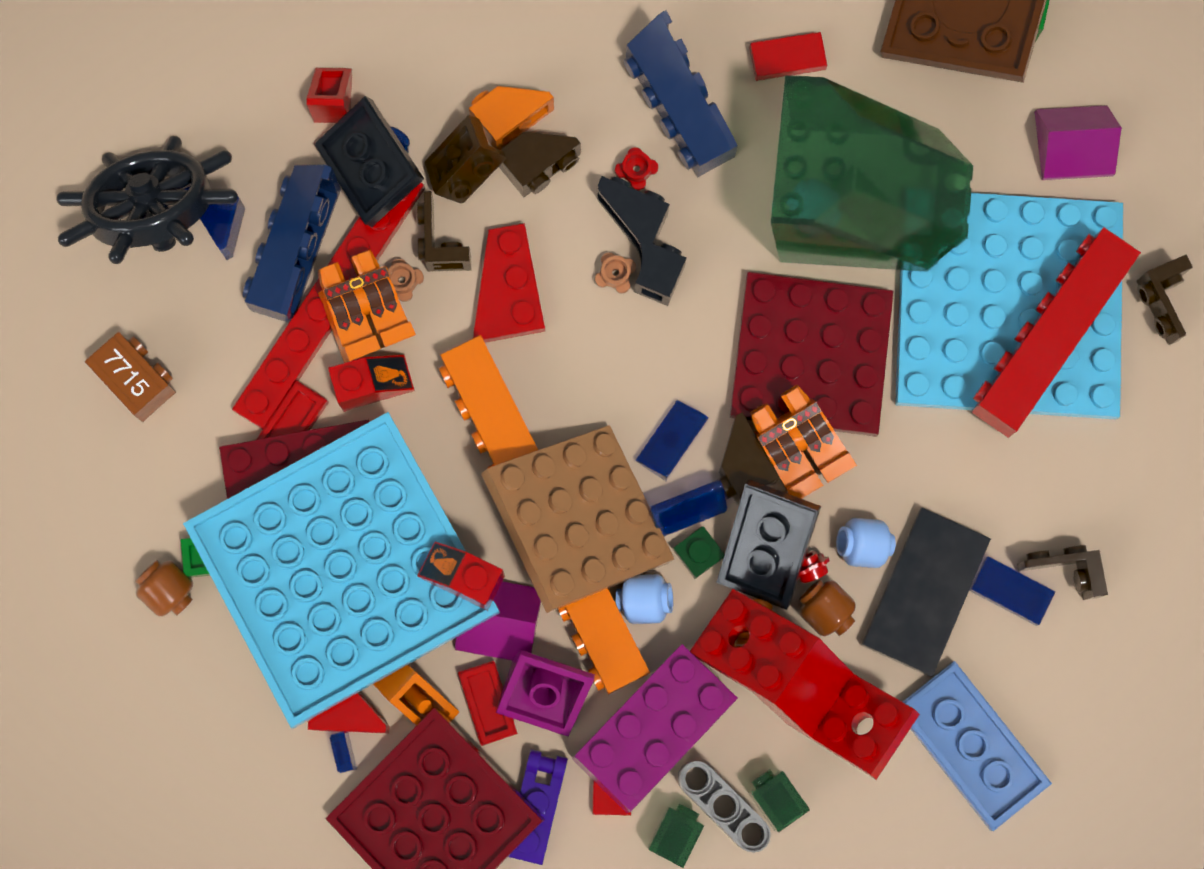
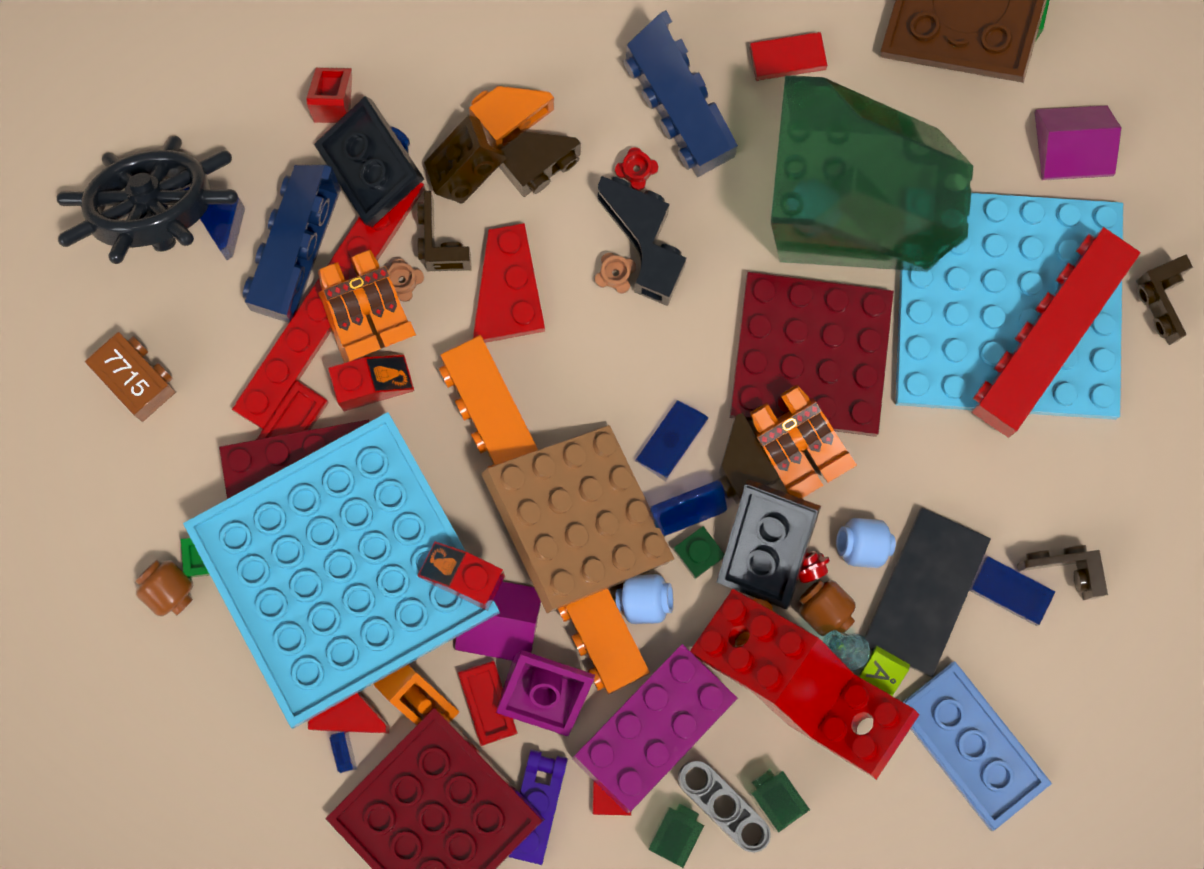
none -> clear light blue cone [823,631,870,671]
none -> lime tile [858,646,910,696]

